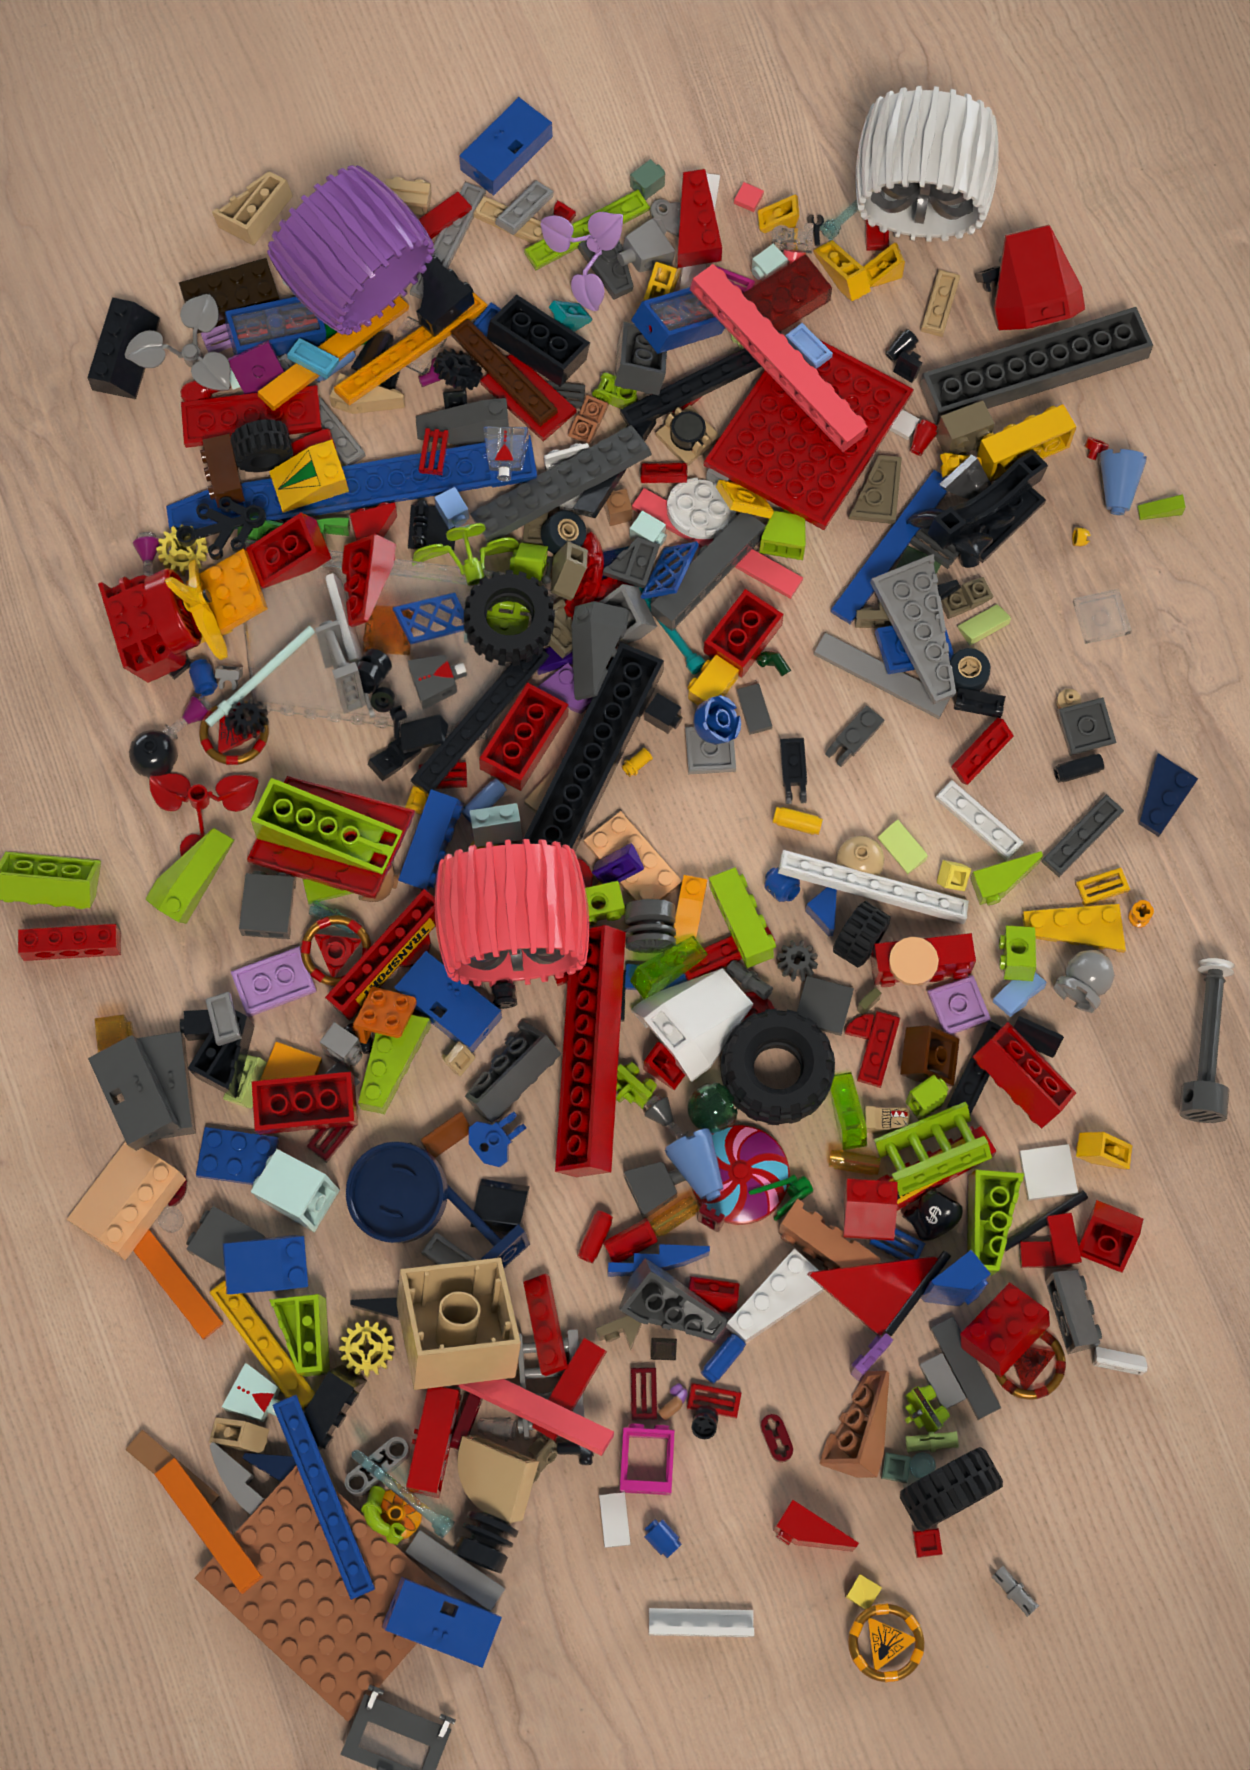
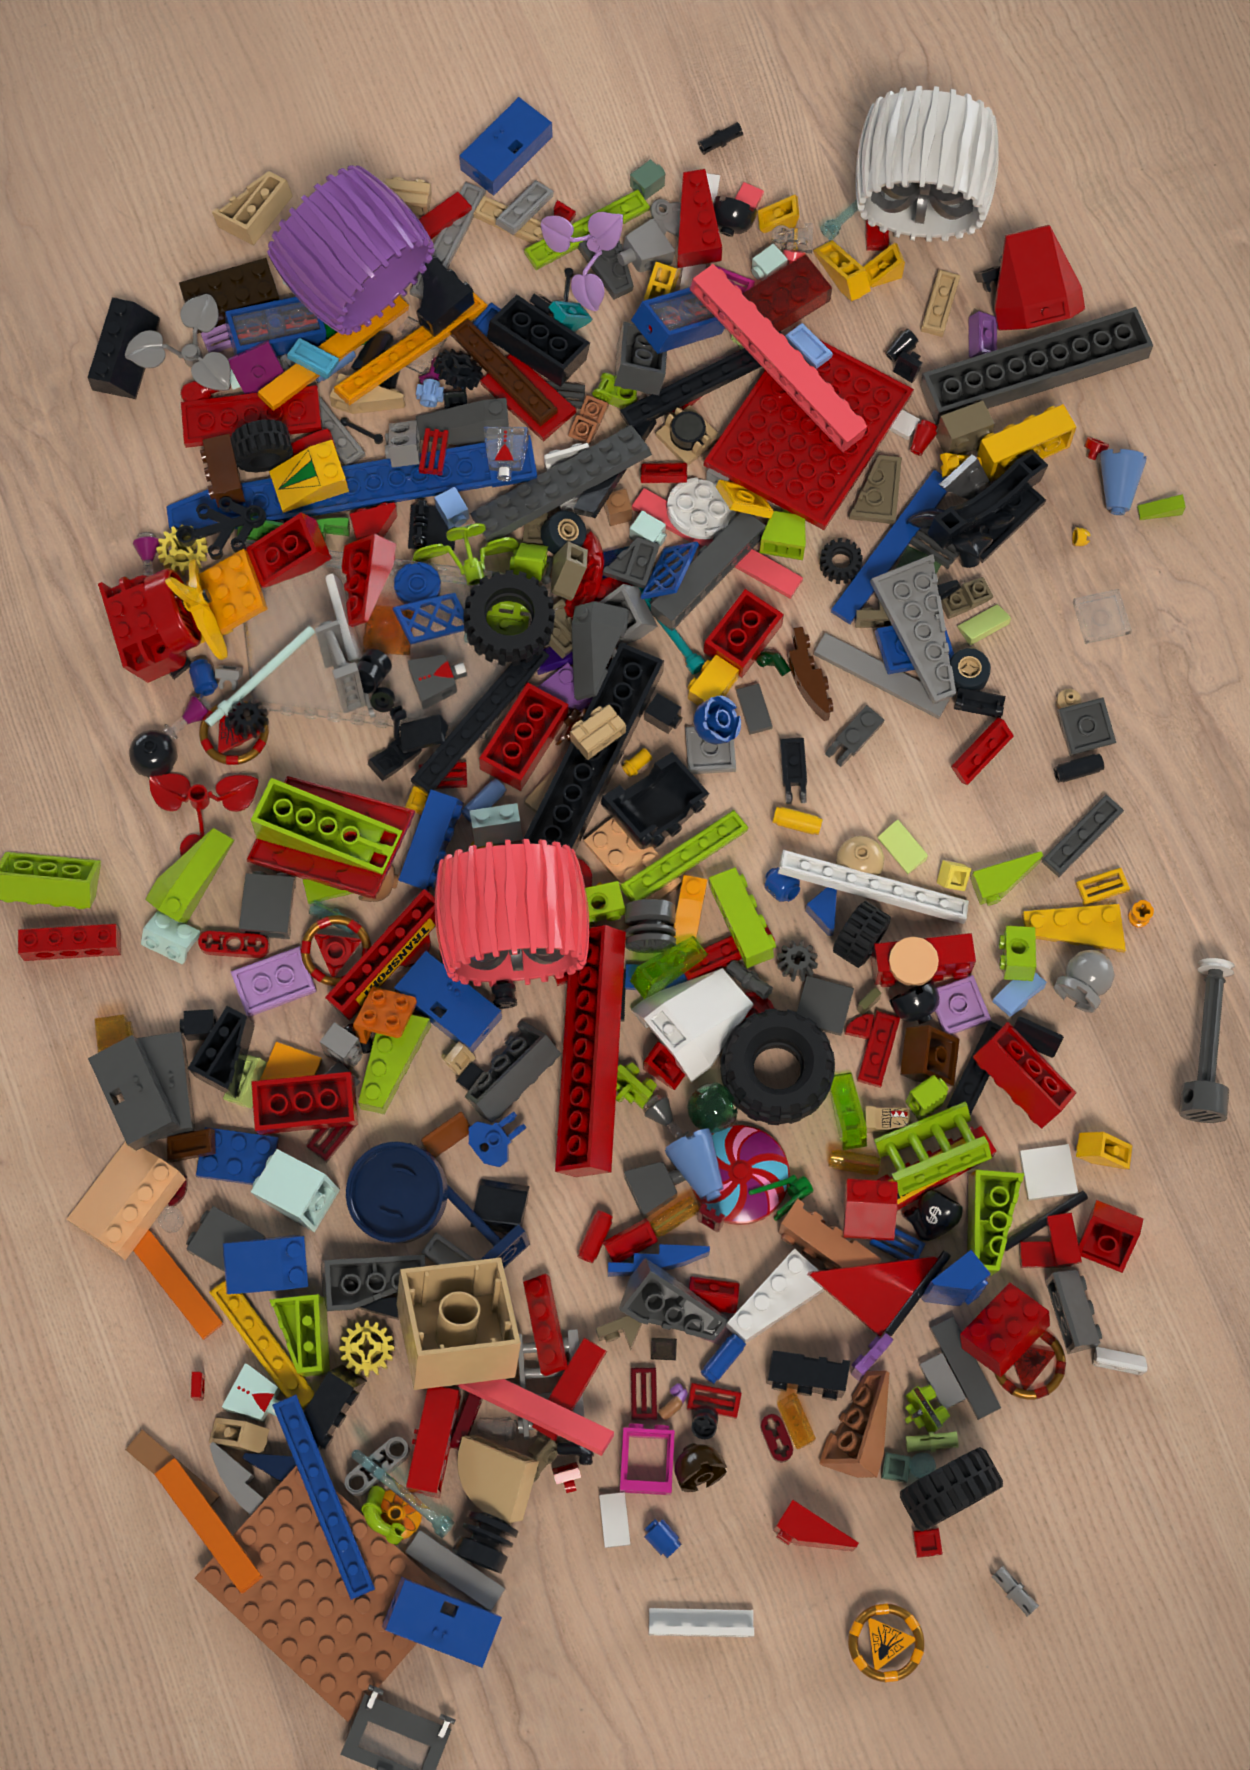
light grey tile [205,992,242,1046] -> none
dark purple slope [592,843,644,884] -> none
black hand [807,215,824,246] -> none
light yellow slope [845,1574,882,1610] -> none
white tile [935,780,1024,861] -> none
dark blue wing [1139,753,1198,837] -> none
none -> light aqua bracket [141,911,200,964]
none -> reddish brown tile [167,1128,216,1162]
none -> red tile [191,1372,205,1401]
none -> red beam [198,931,270,959]
none -> dark grey wedge [321,1255,425,1312]
none -> black hinge [340,417,383,444]
none -> light grey brick [385,420,420,467]
none -> blue tile [394,562,441,608]
none -> light blue gear [416,379,444,408]
none -> black tile [456,1062,484,1091]
none -> black tile [530,294,553,315]
none -> tile [552,1462,581,1493]
none -> reddish brown plate [555,708,586,746]
none -> black hinge [563,268,574,302]
none -> tan brick [570,705,626,760]
none -> black cylinder [601,752,710,849]
none -> lime tile [620,810,748,902]
none -> dark brown cylinder [674,1443,727,1492]
none -> black pin [698,122,743,155]
none -> black cylinder [713,196,758,237]
none -> black wedge [767,1350,850,1401]
none -> clear yellow slope [777,1393,816,1449]
none -> reddish brown slope [788,626,833,721]
none -> black tyre [819,538,863,584]
none -> black cylinder [889,980,940,1025]
none -> medium lavender slope [969,311,997,358]

